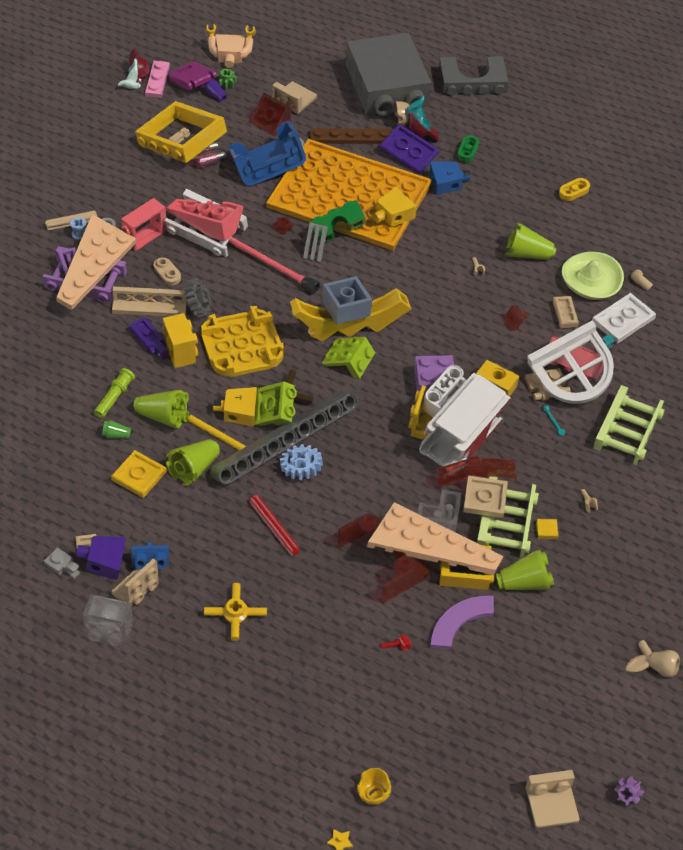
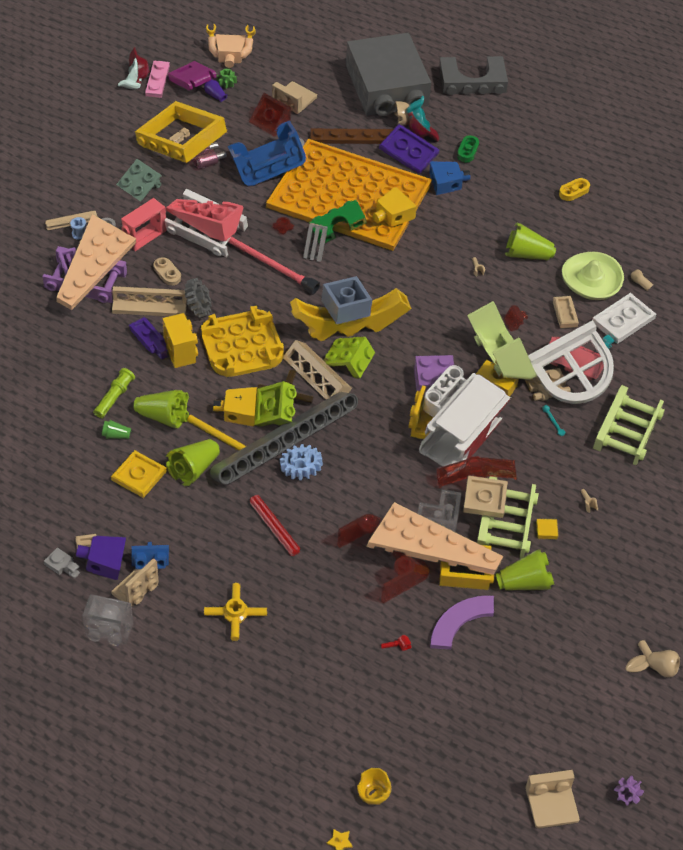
none -> sand green hinge [116,159,162,201]
none -> tan fence [283,340,352,399]
none -> yellowish green windscreen [467,301,537,380]

